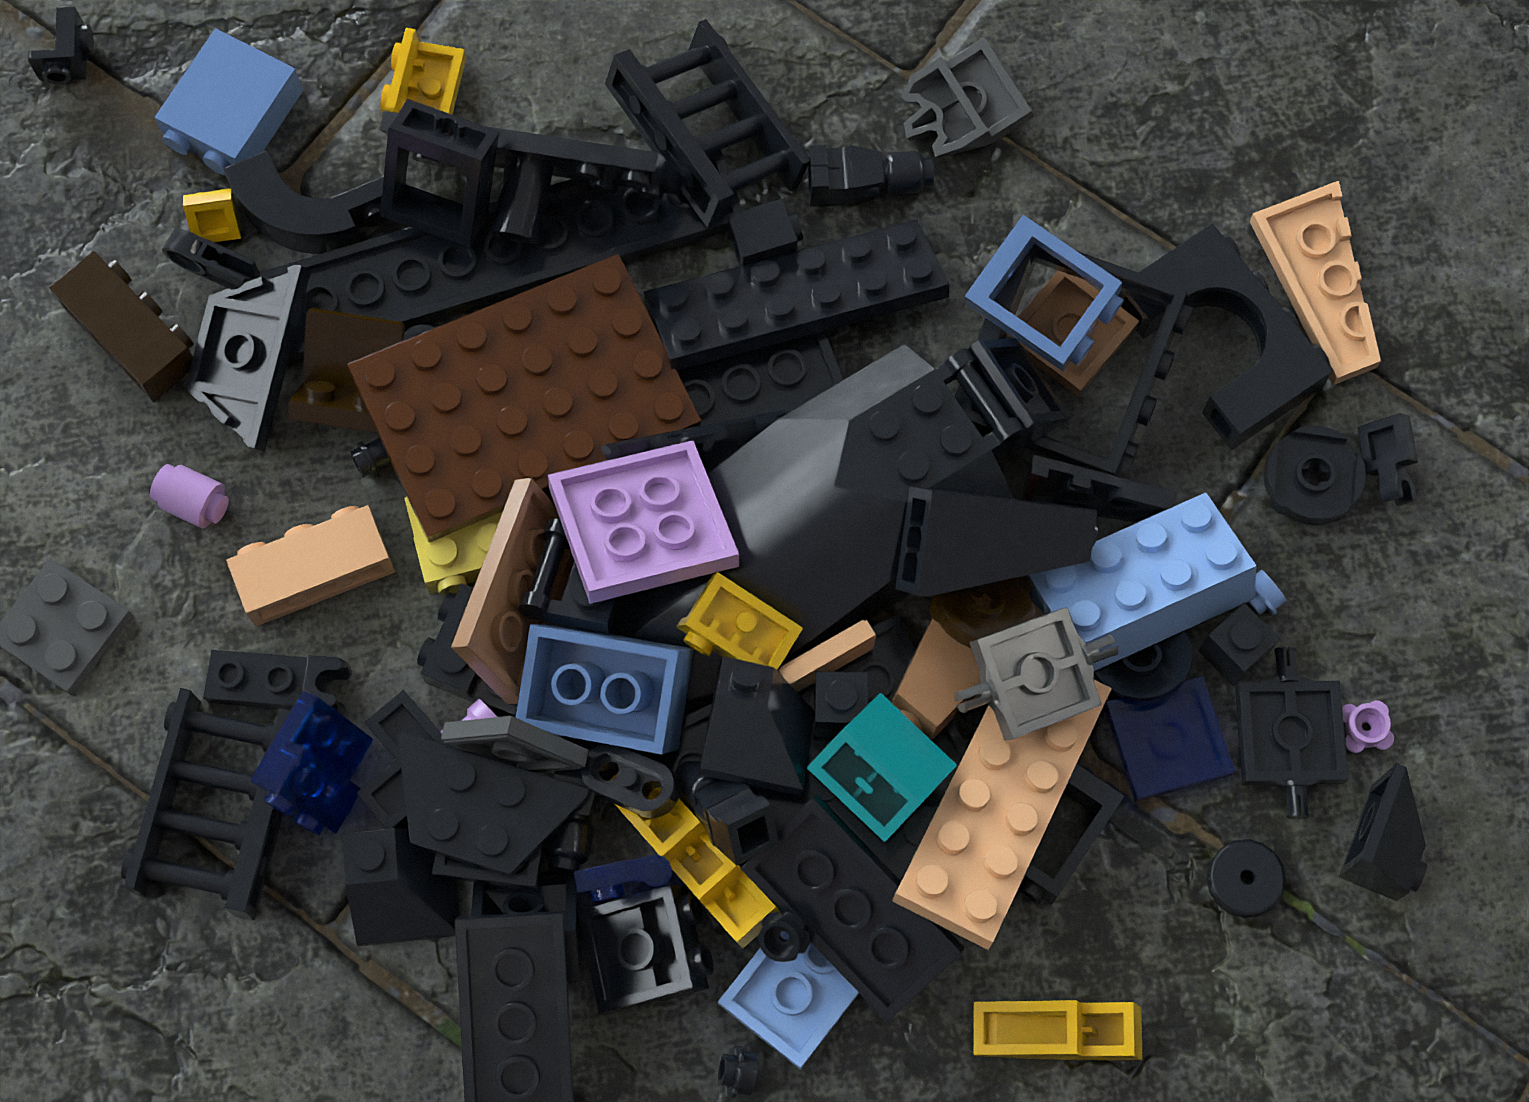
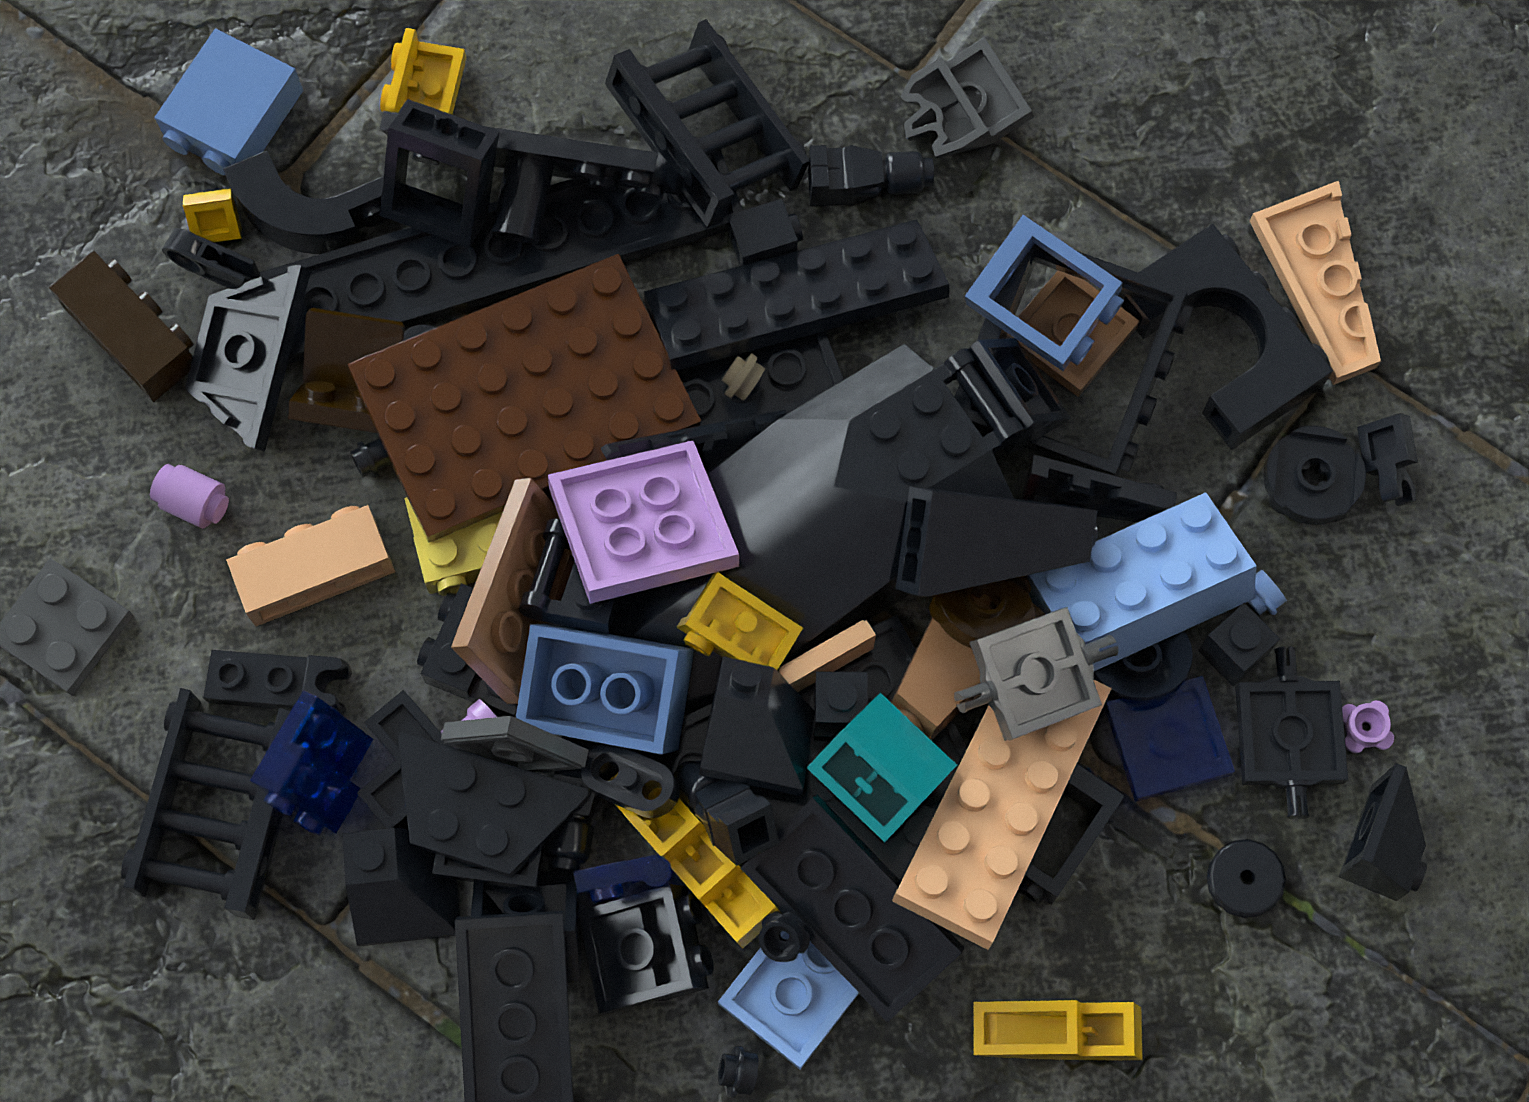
black bracket [28,6,94,84] -> none
none -> dark tan plate [722,353,765,401]

